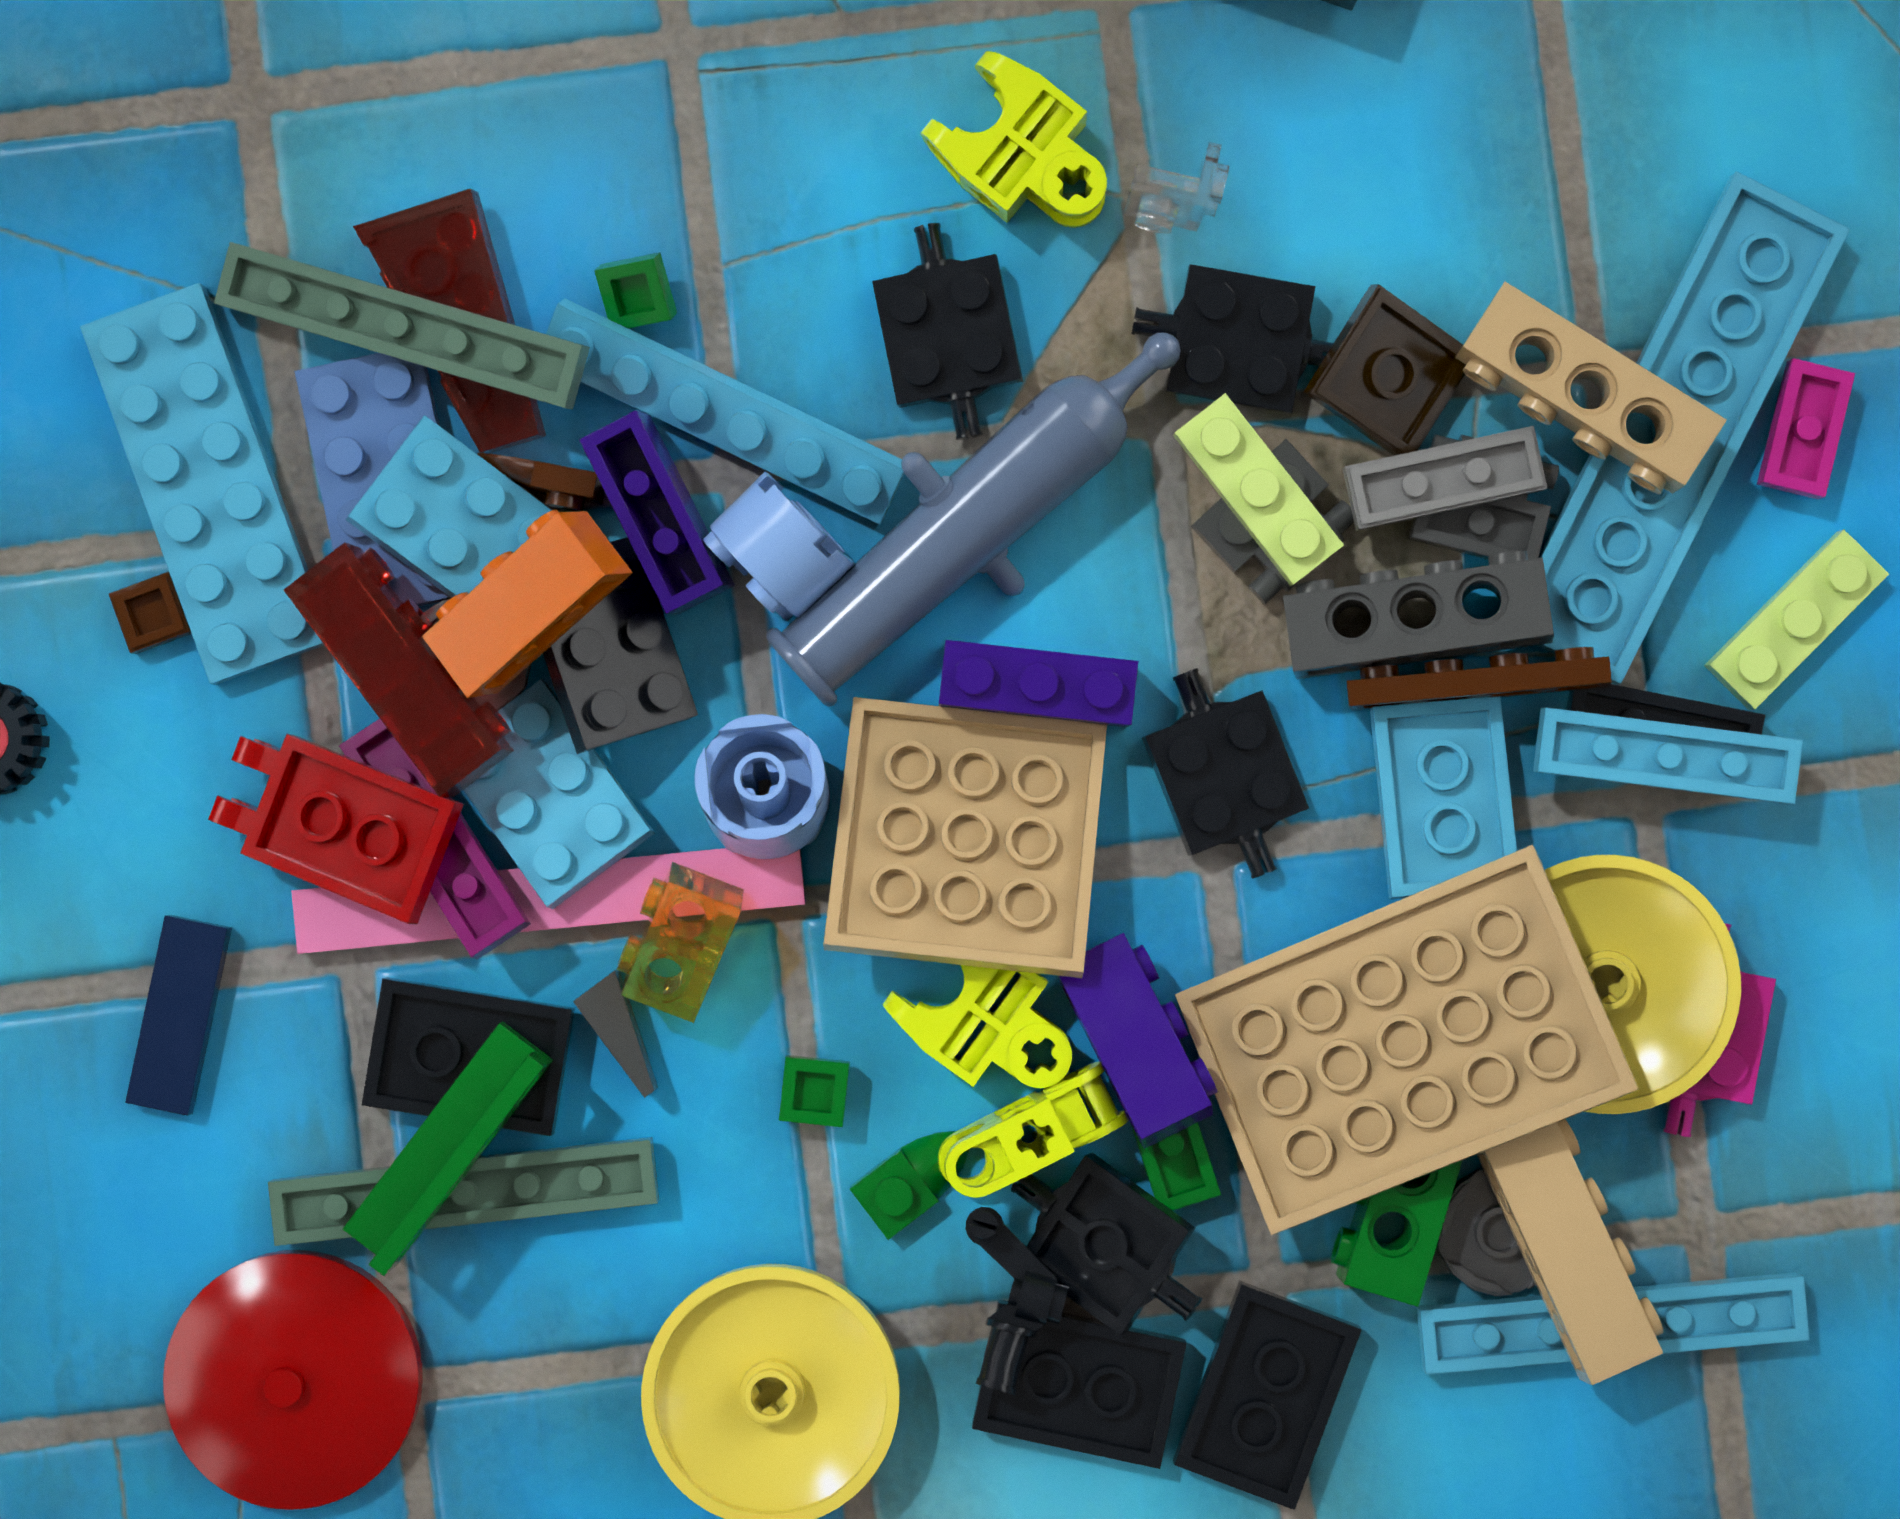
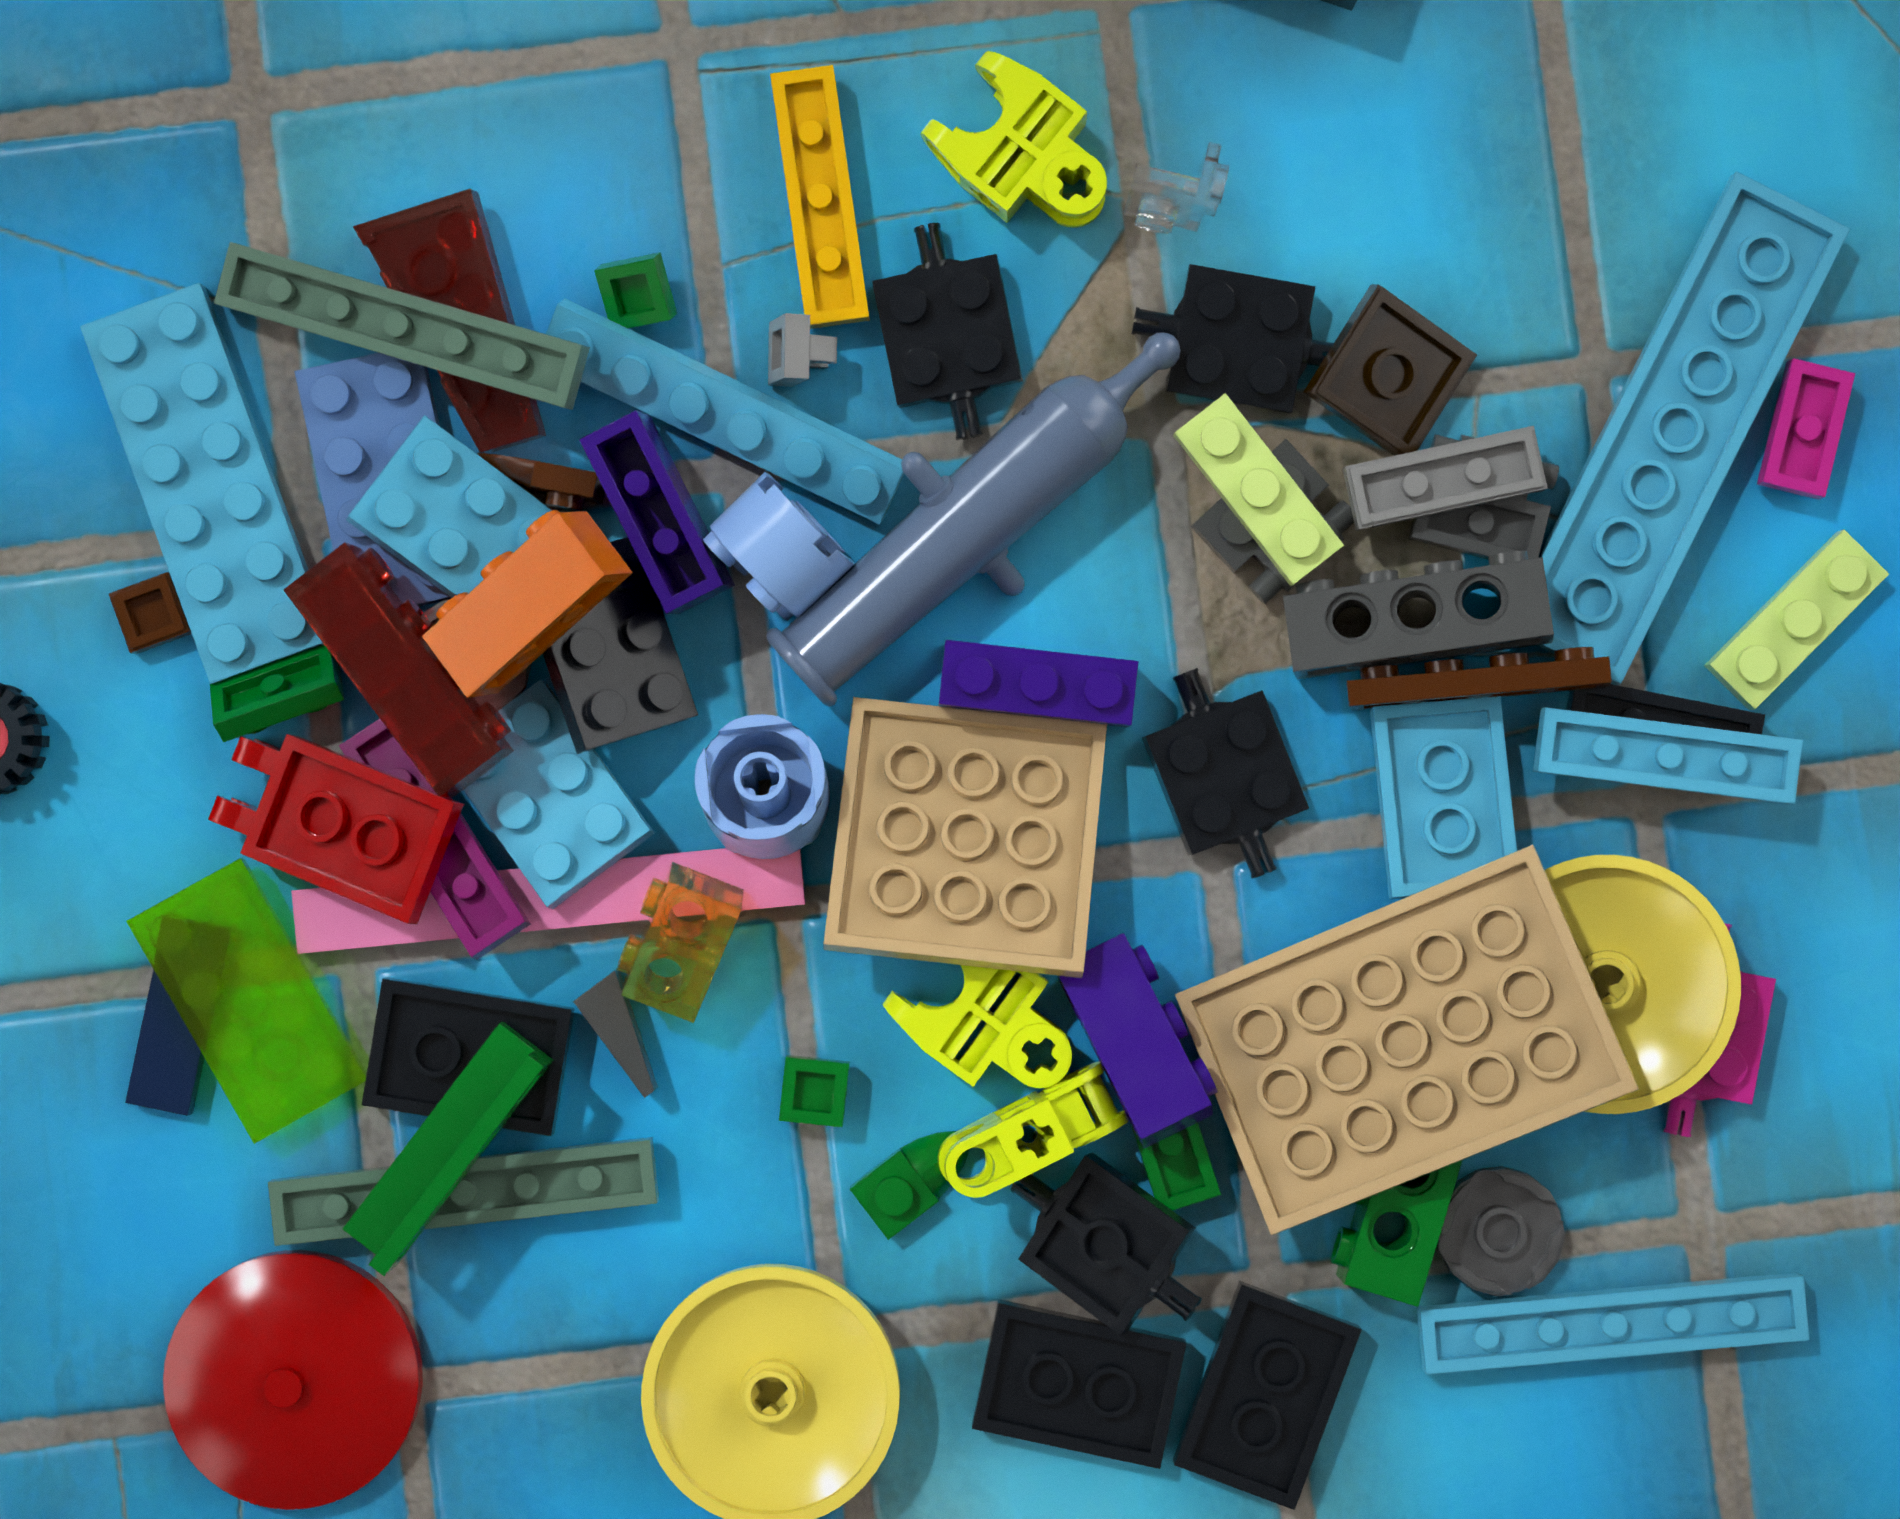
black pin [965,1207,1069,1395] -> none
tan brick [1455,281,1727,494] -> none
tan brick [1476,1119,1664,1385] -> none
none -> clear neon green plate [126,857,367,1144]
none -> green plate [210,642,344,742]
none -> light grey tile [768,313,837,387]
none -> yellow plate [770,65,870,329]

